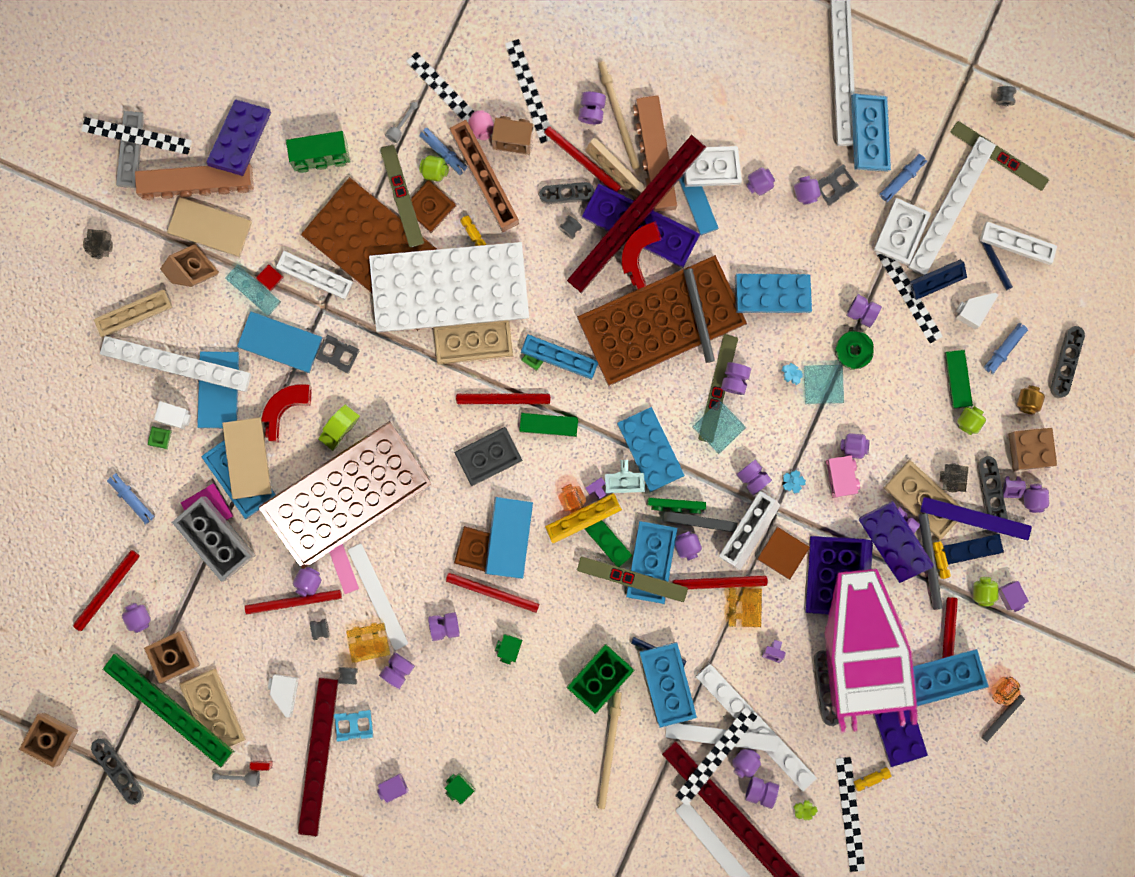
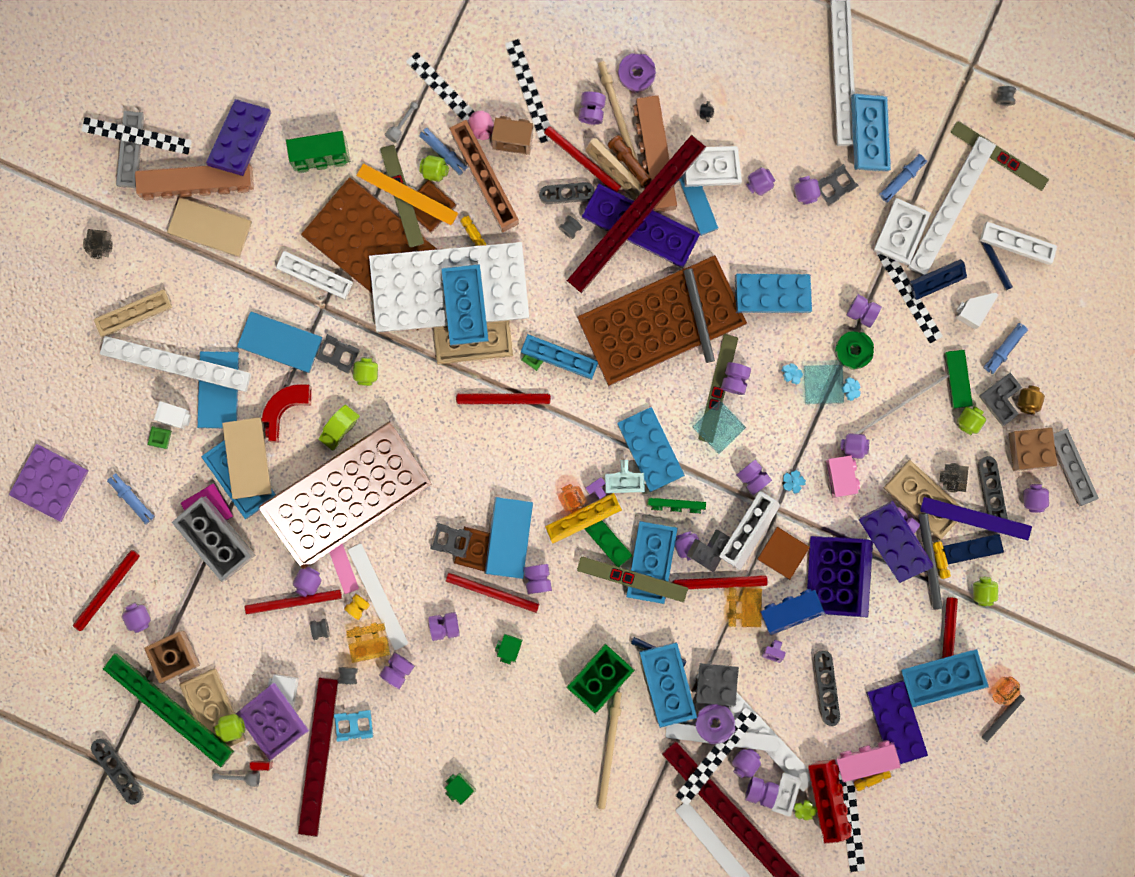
medium nougat brick [19,713,79,768] -> none
medium nougat slope [160,244,219,287] -> none
clear light blue tile [225,264,281,316] -> none
red tile [256,264,284,291] -> none
medium lavender brick [377,773,409,803] -> none
dark grey tile [454,426,523,487] -> none
green tile [520,413,578,437] -> none
red arch [622,221,662,289] -> none
dark grey beam [662,511,738,532] -> none
windscreen [824,569,918,733] -> none
medium lavender brick [998,581,1029,612] -> none
medium lavender tile [1002,476,1026,498] -> none
dark grey beam [1050,326,1085,398] -> none
none -> medium lavender plate [9,444,89,522]
none -> lime head [215,714,245,742]
none -> medium lavender plate [236,683,309,761]
none -> yellow wheel [344,593,370,620]
none -> lime head [353,357,378,386]
none -> light orange sticker [356,164,458,225]
none -> flat silver piece [430,523,473,558]
none -> dark azure plate [442,264,489,346]
none -> medium lavender wheel [524,564,552,594]
none -> dark orange pin [608,135,652,187]
none -> medium lavender plate [618,53,656,93]
none -> flat silver plate [686,529,730,572]
none -> flat silver plate [696,663,739,706]
none -> medium lavender plate [696,704,735,744]
none -> black plate [700,101,714,123]
none -> blue brick [761,589,825,635]
none -> white plate [772,773,802,817]
none -> red brick [808,759,852,844]
none -> bright pink brick [837,740,901,782]
none -> medium azure plant [841,377,861,401]
none -> white sticker [854,375,950,434]
none -> flat silver plate [979,372,1022,426]
none -> light grey plate [1053,428,1099,506]

